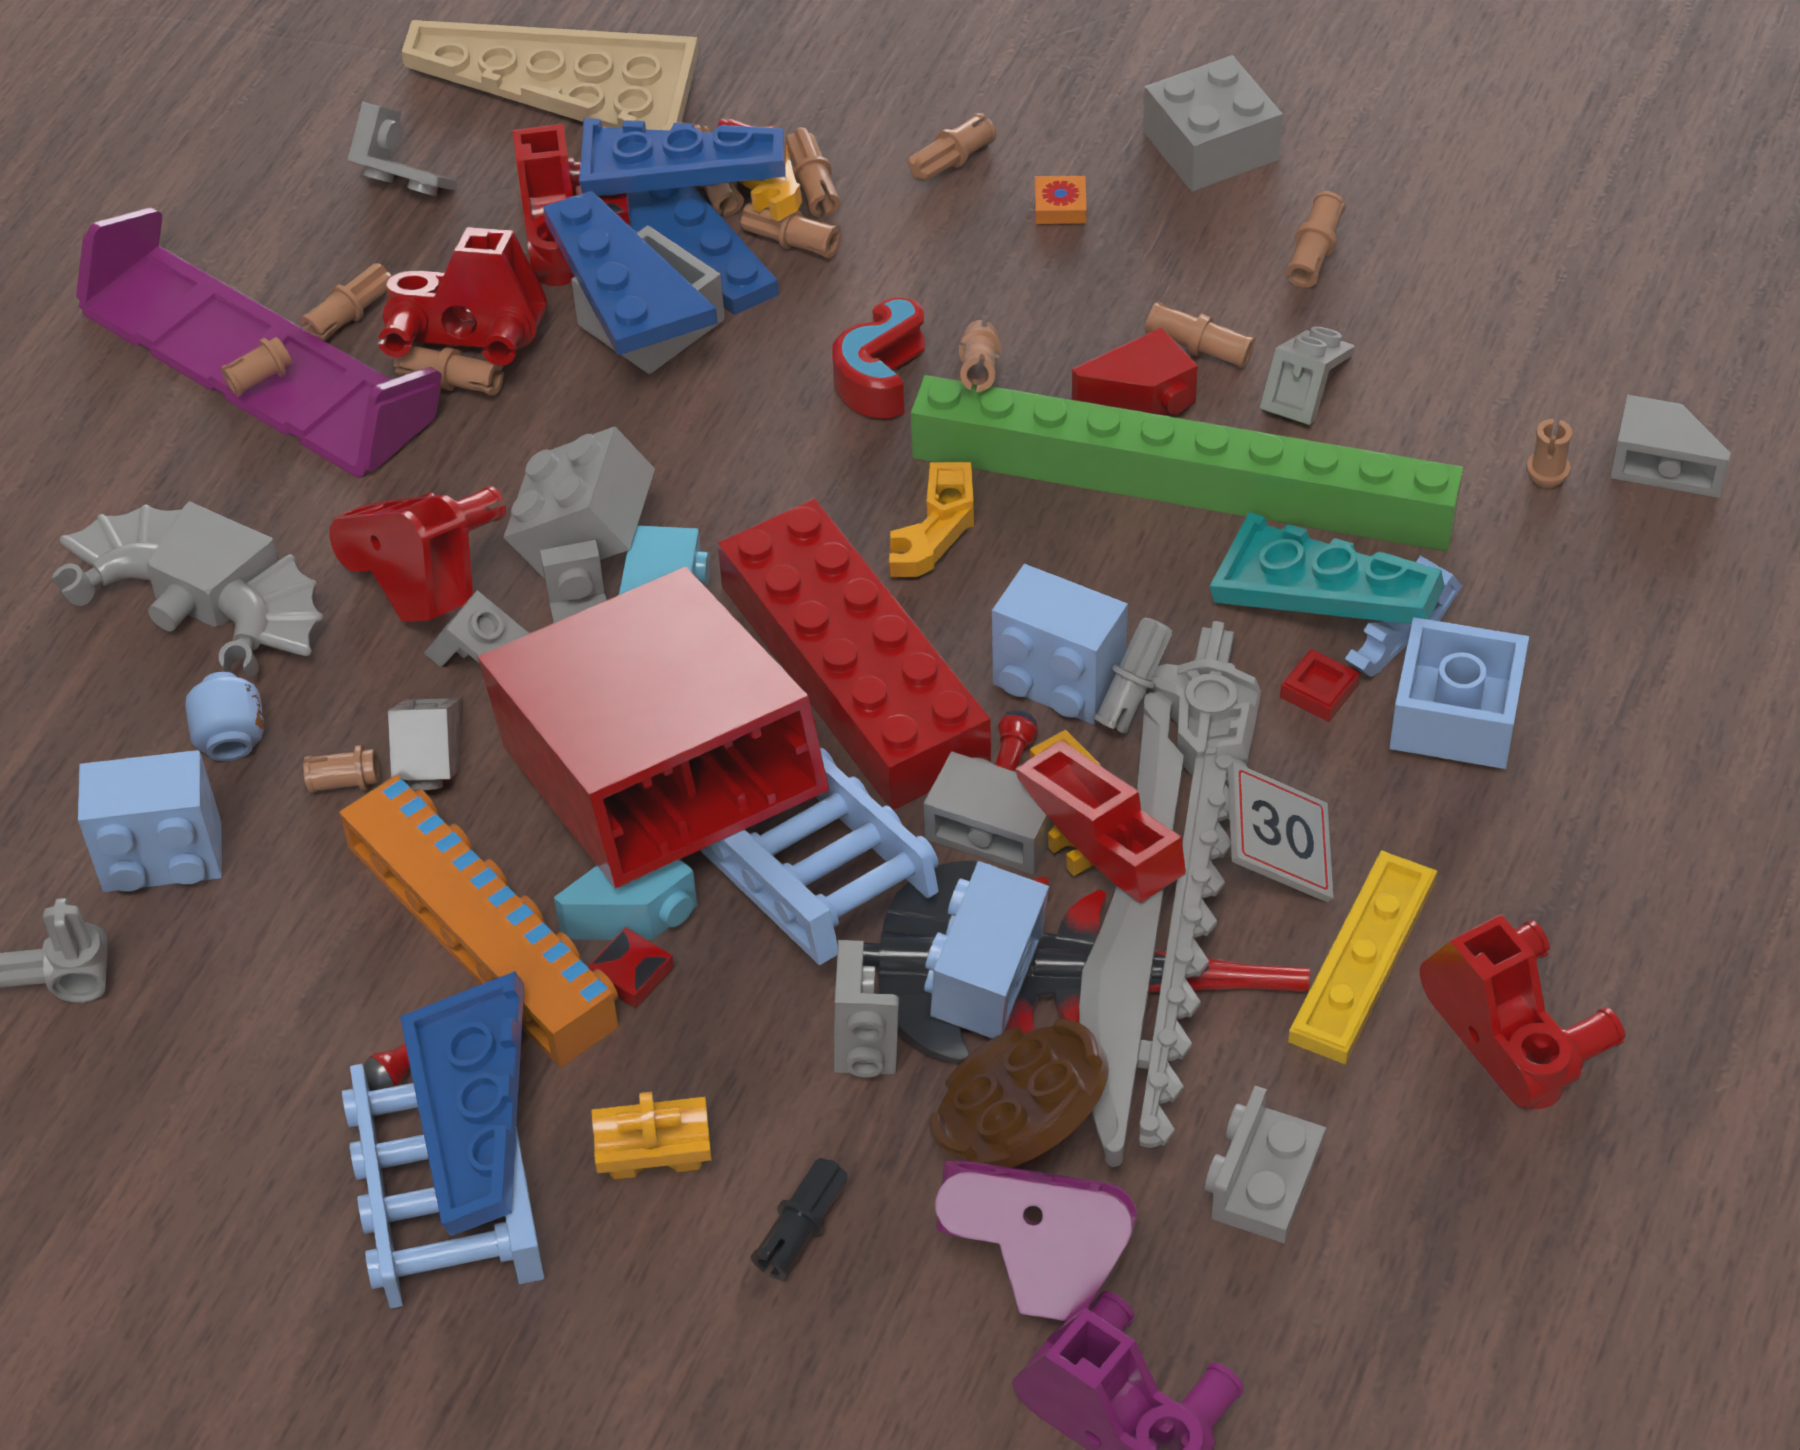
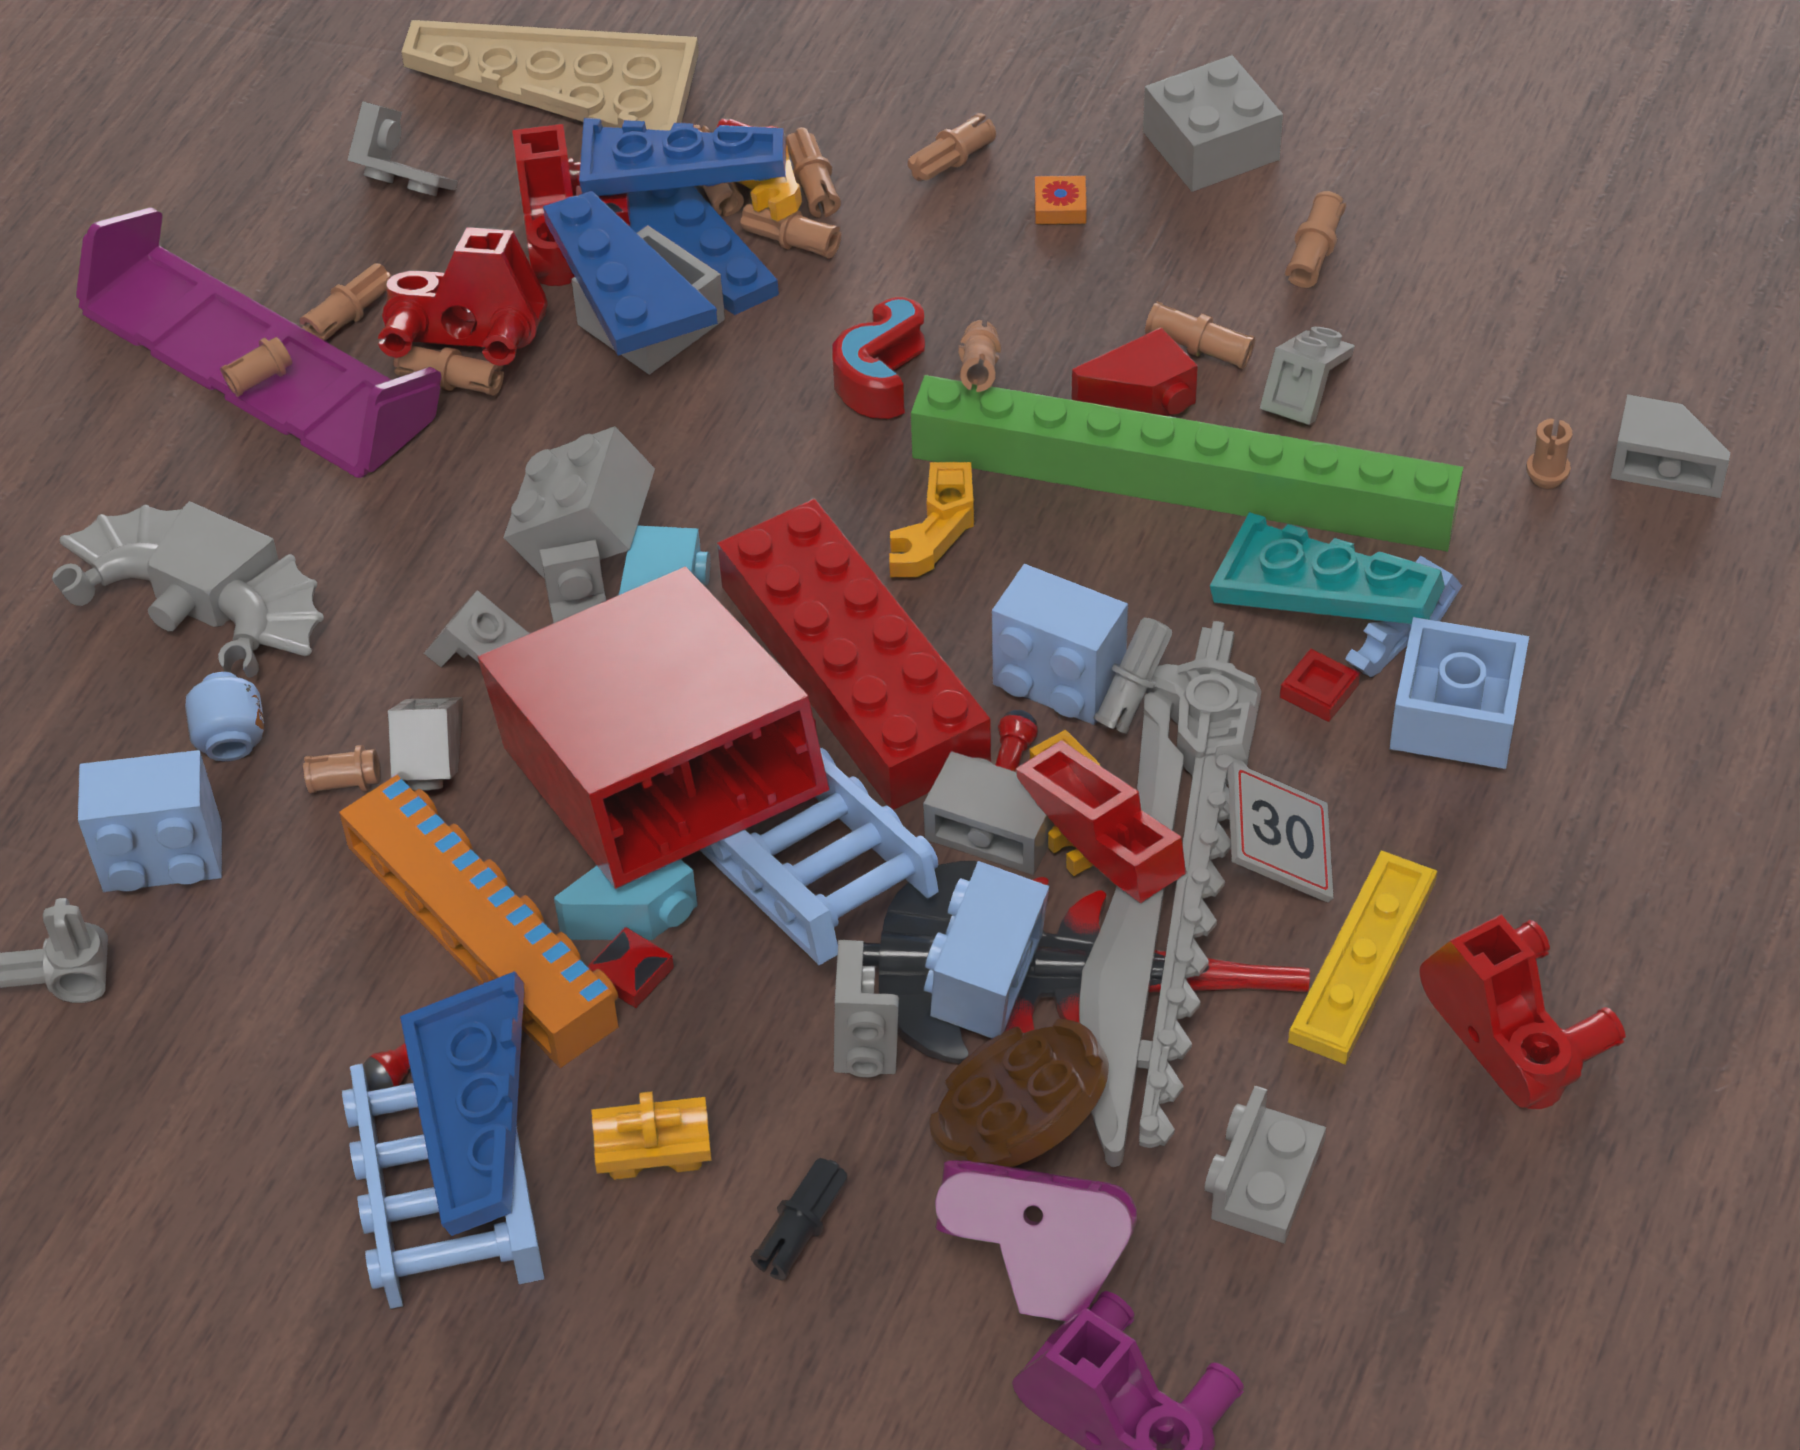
red piece [329,486,506,622] -> none

